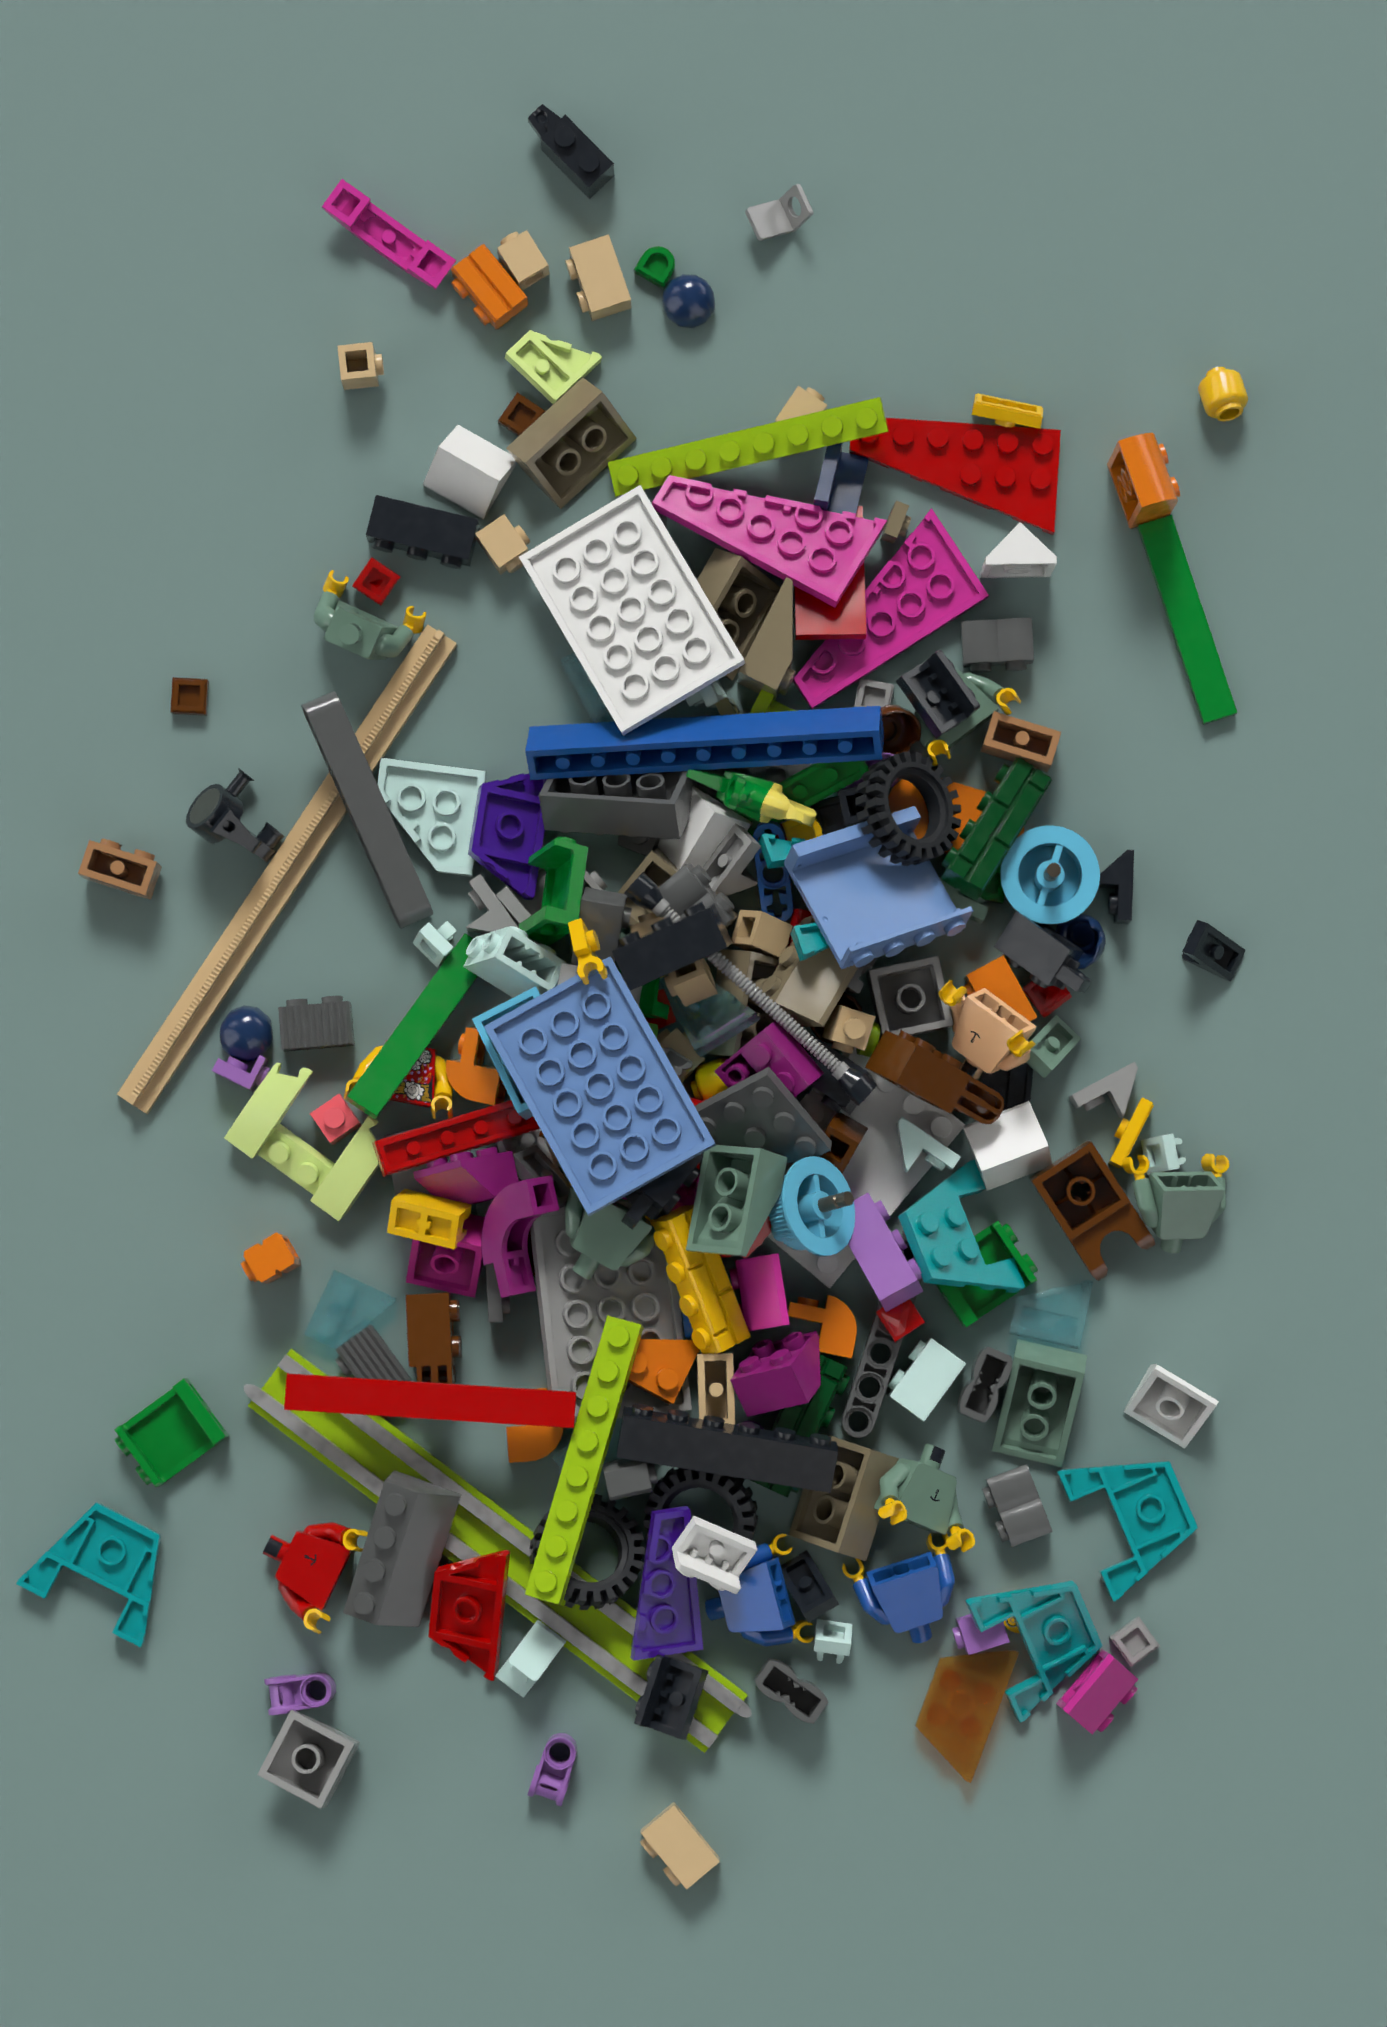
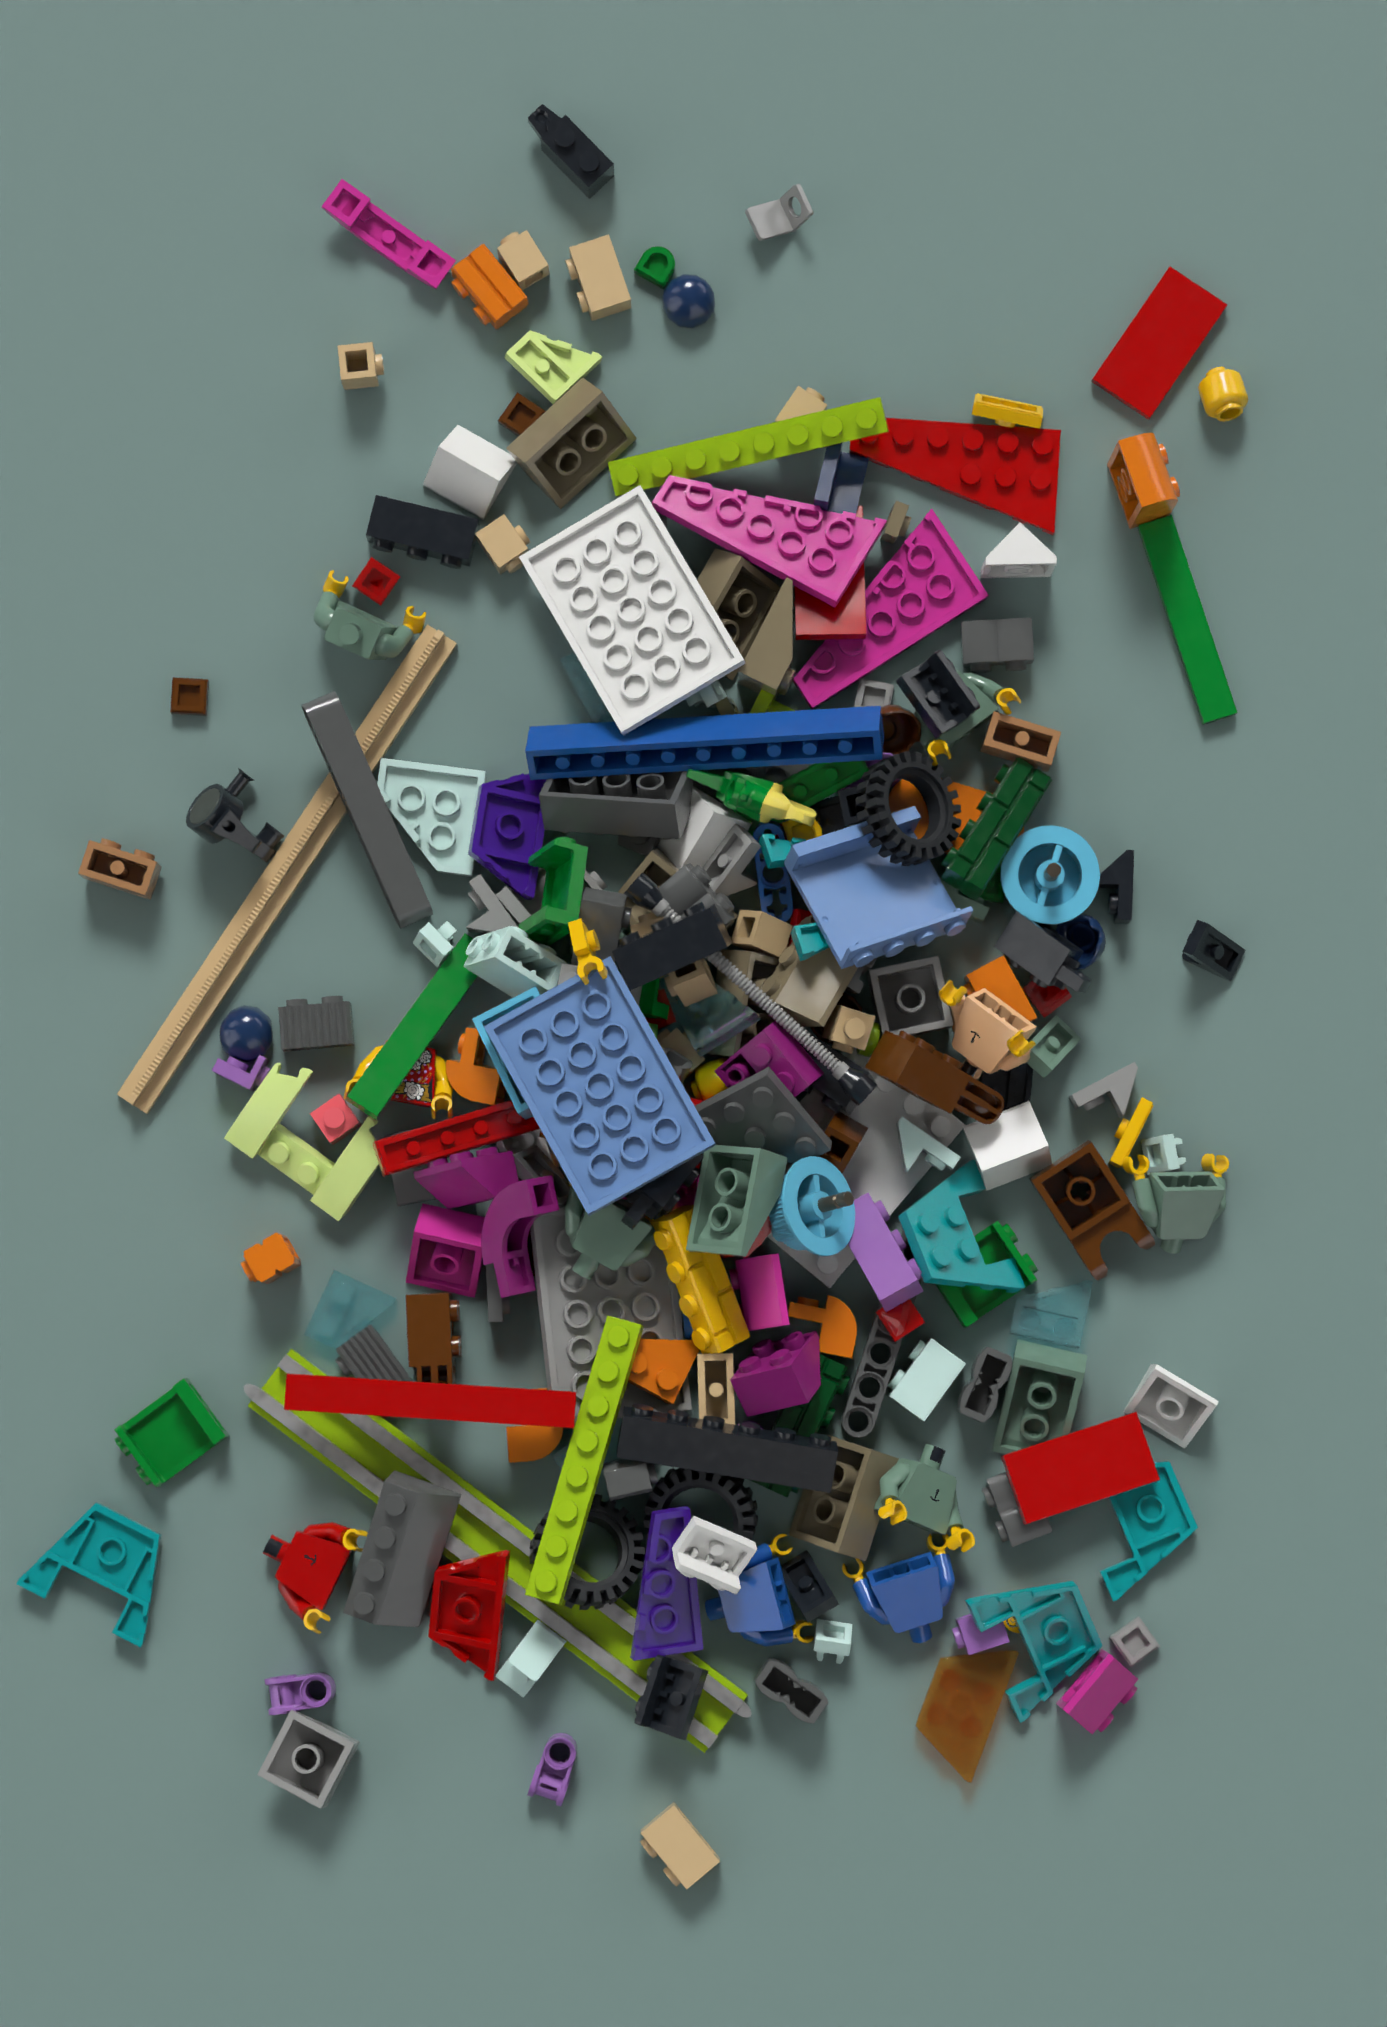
yellow hinge [387,1189,472,1249] -> none
none -> red tile [1001,1412,1160,1525]
none -> red tile [1091,266,1228,420]

